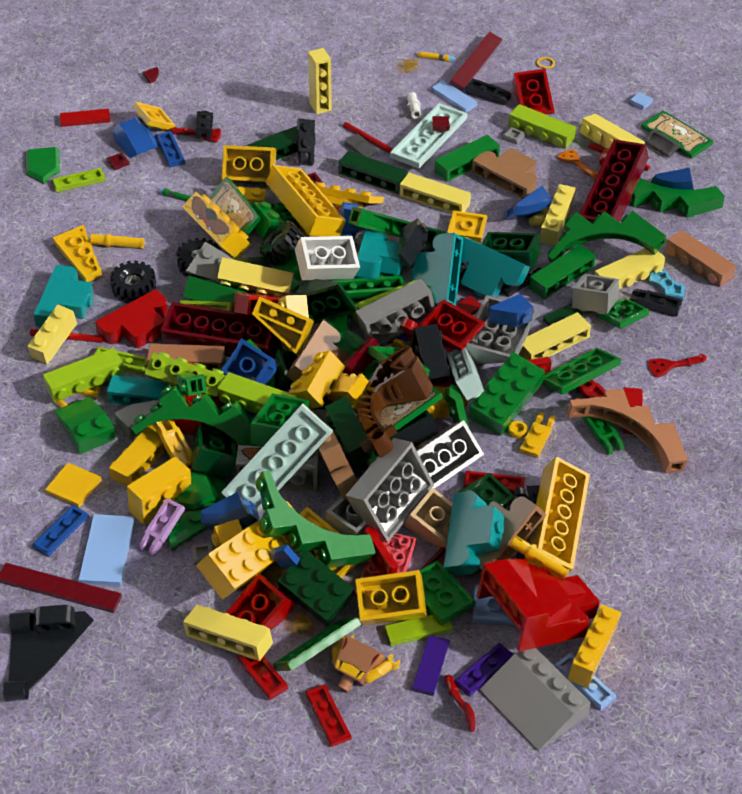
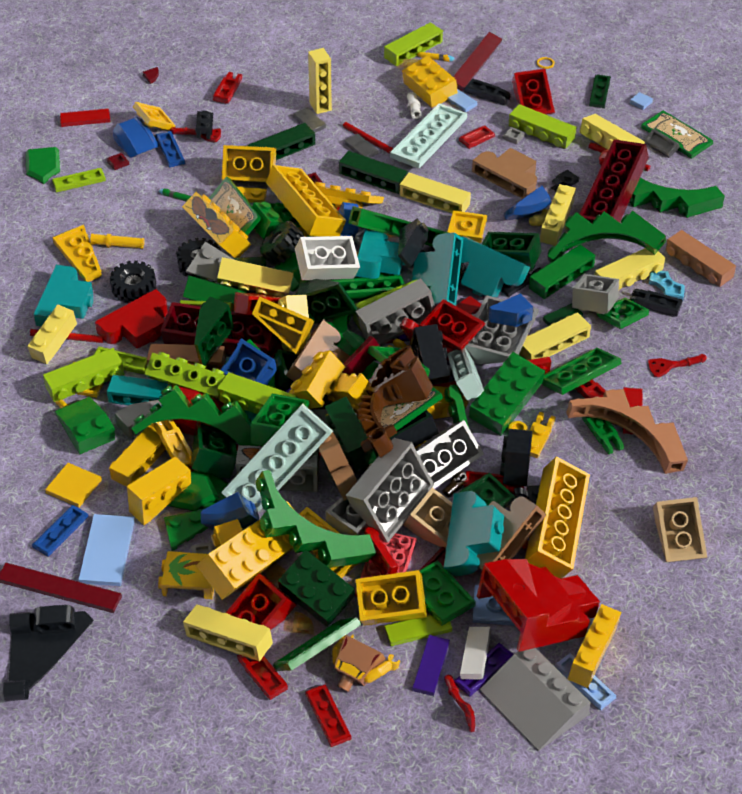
lavender hinge [139,498,185,556] -> none
green leg [176,372,207,396] -> none
blue tile [269,545,300,569] -> none
black hinge [297,118,315,166] -> none
dark red tile [432,116,450,131] -> none
green brick [435,135,500,182] -> none
yellow pin [509,535,571,580] -> none
orange piece [557,149,598,179] -> none
blue slope [651,167,694,190] -> none
none -> yellow panel [158,551,214,600]
none -> dark green slope [194,296,235,366]
none -> red hinge [213,72,242,104]
none -> flat silver tile [294,108,326,133]
none -> lime brick [384,22,443,66]
none -> yellow brick [402,55,458,108]
none -> dark brown arm [442,471,467,498]
none -> red tile [459,125,495,149]
none -> white tile [460,627,491,679]
none -> black brick [500,429,533,486]
none -> black plate [551,170,580,192]
none -> dark green tile [589,74,611,109]
none -> tan slope [653,497,707,562]

